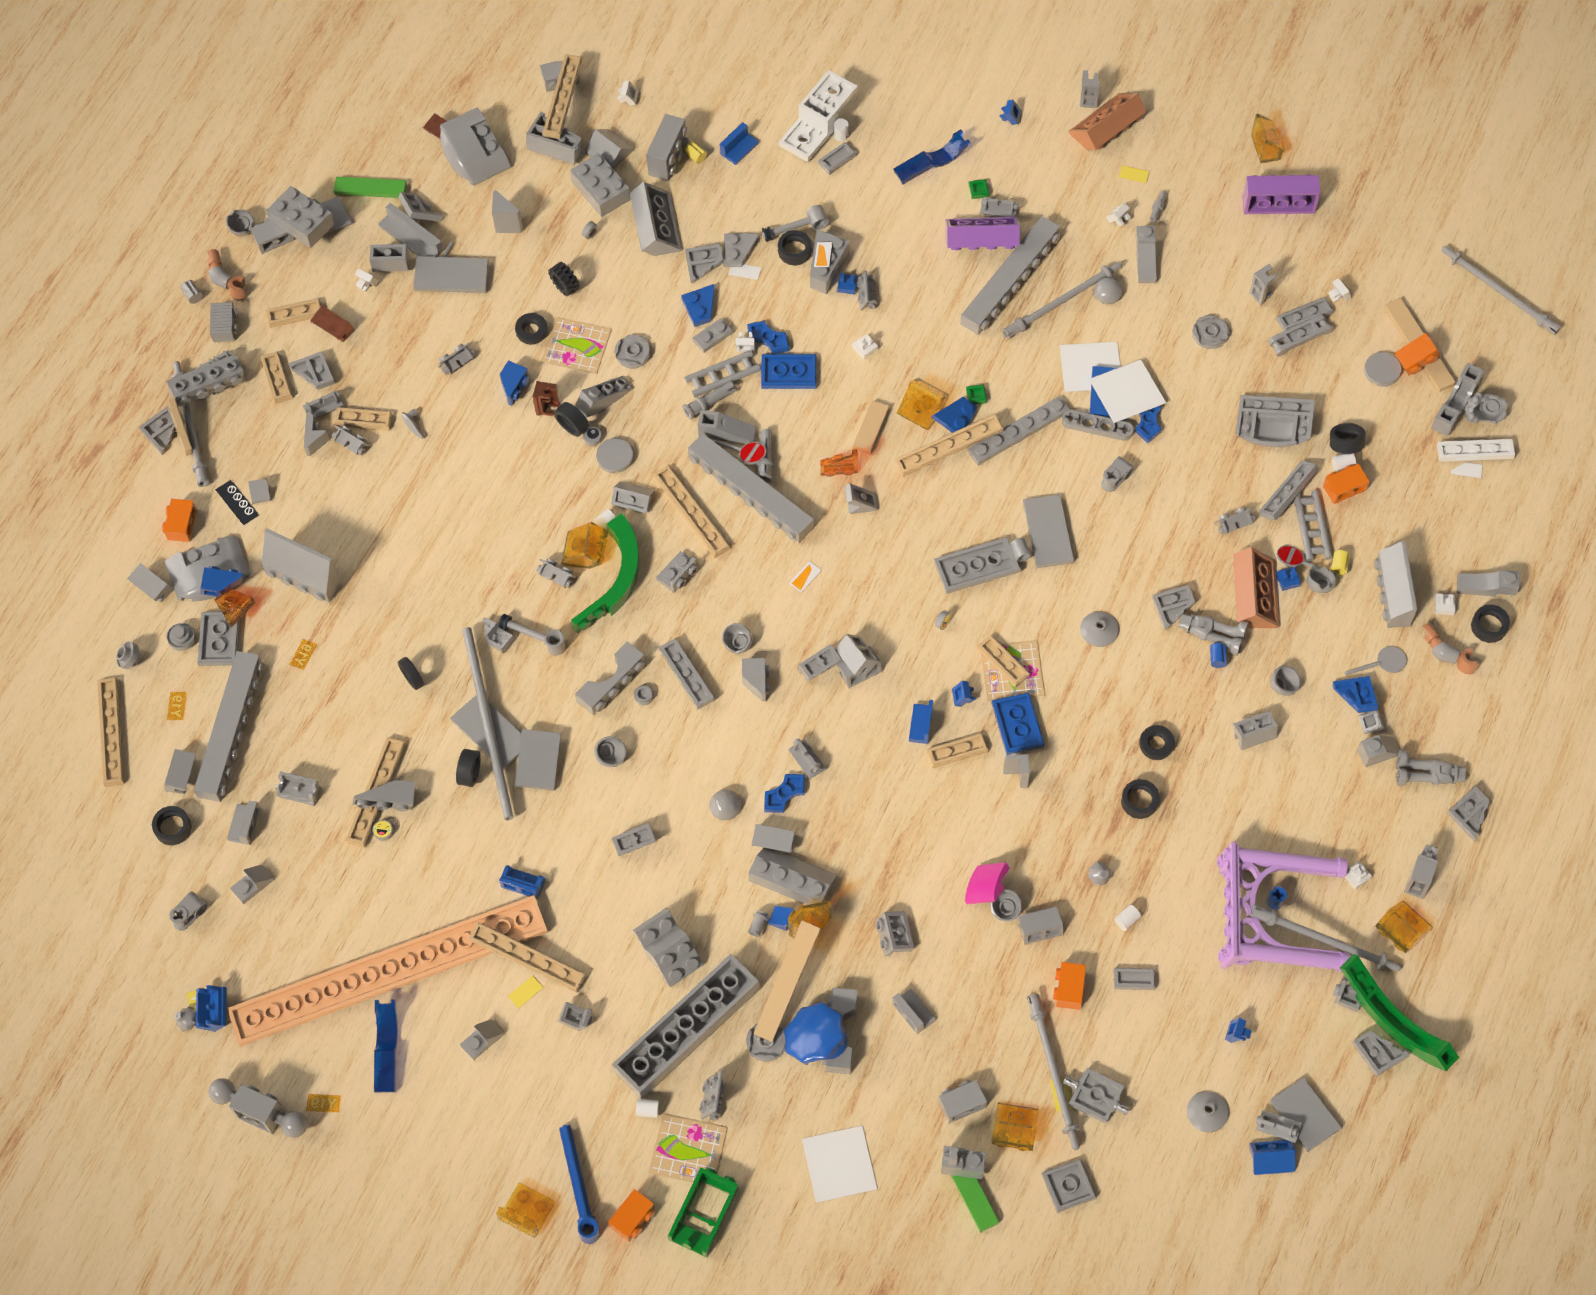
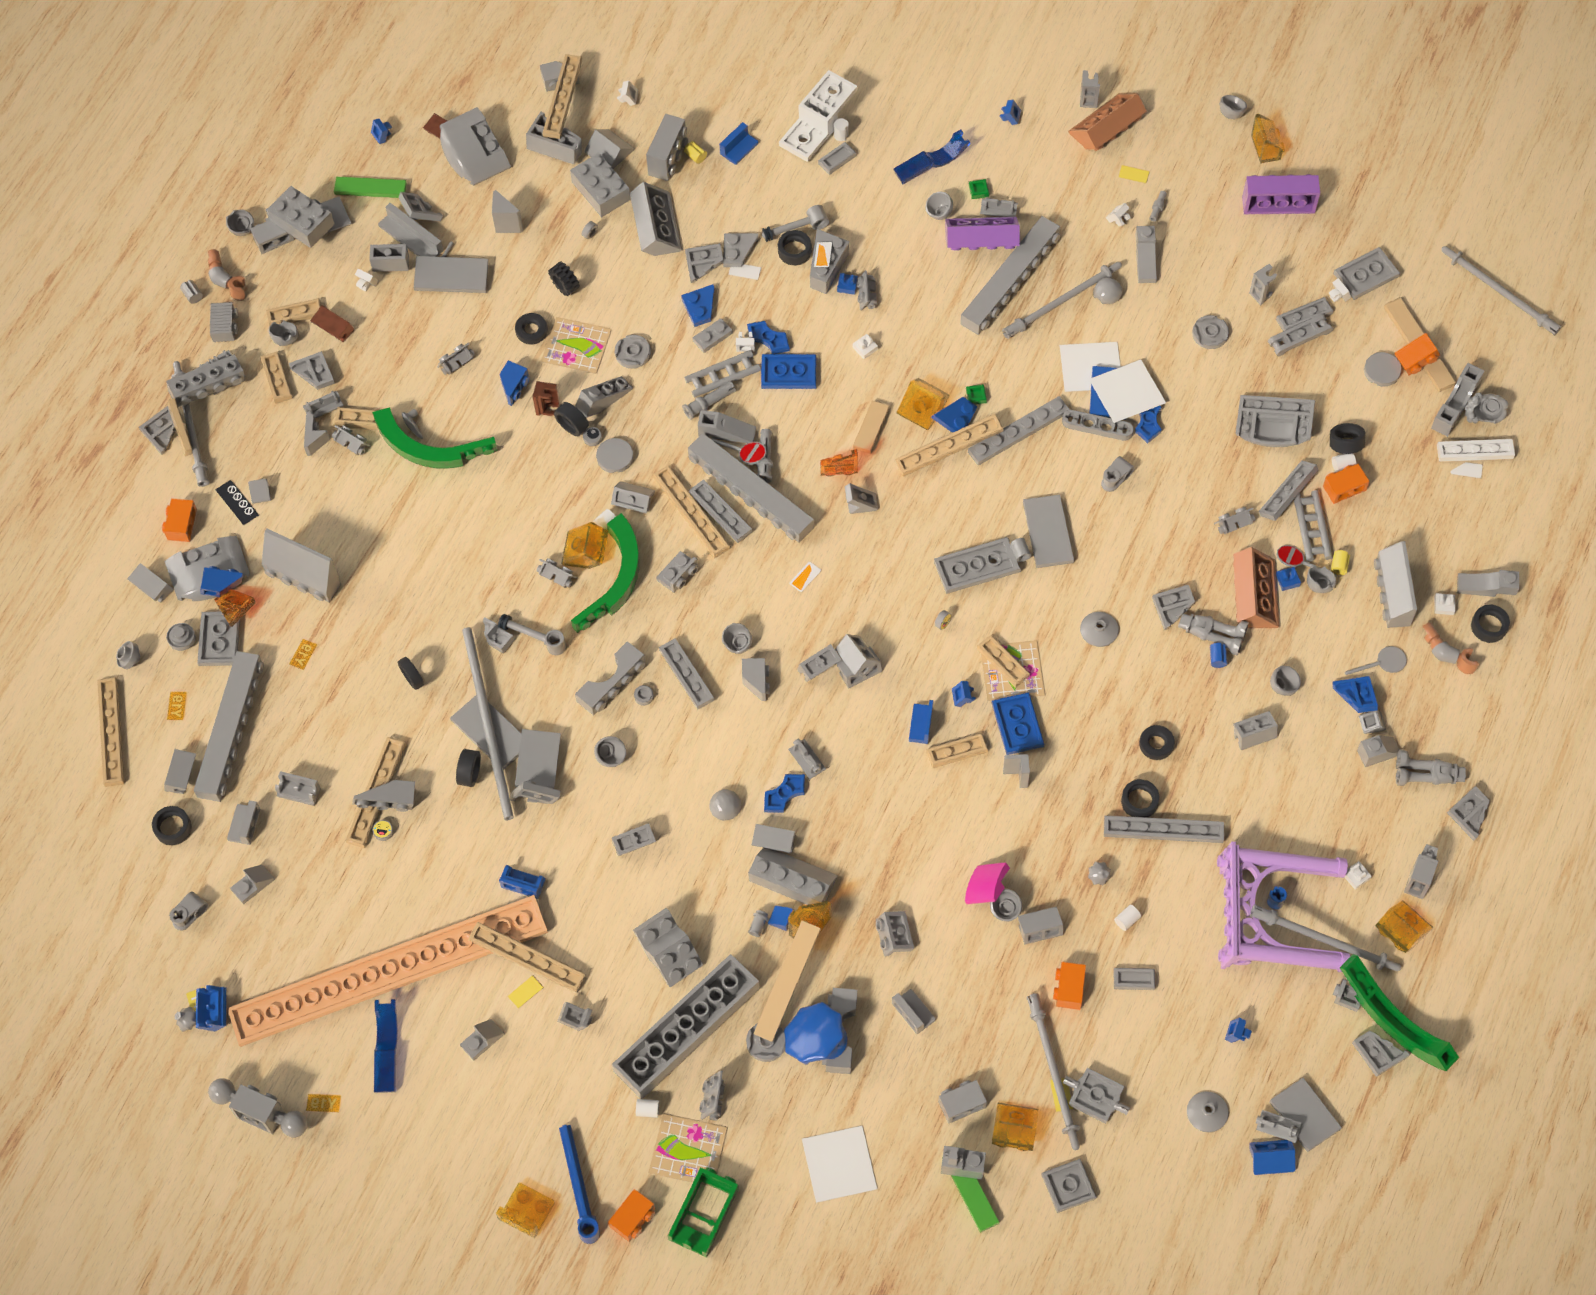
none -> light grey hair [269,320,298,346]
none -> blue tile [371,118,392,144]
none -> green arch [372,407,497,469]
none -> light grey wing [510,781,560,804]
none -> light grey plate [689,479,752,543]
none -> light grey piece [925,191,953,220]
none -> light grey plate [1104,816,1224,843]
none -> light grey piece [1219,95,1247,120]
none -> light grey plate [1333,247,1400,300]

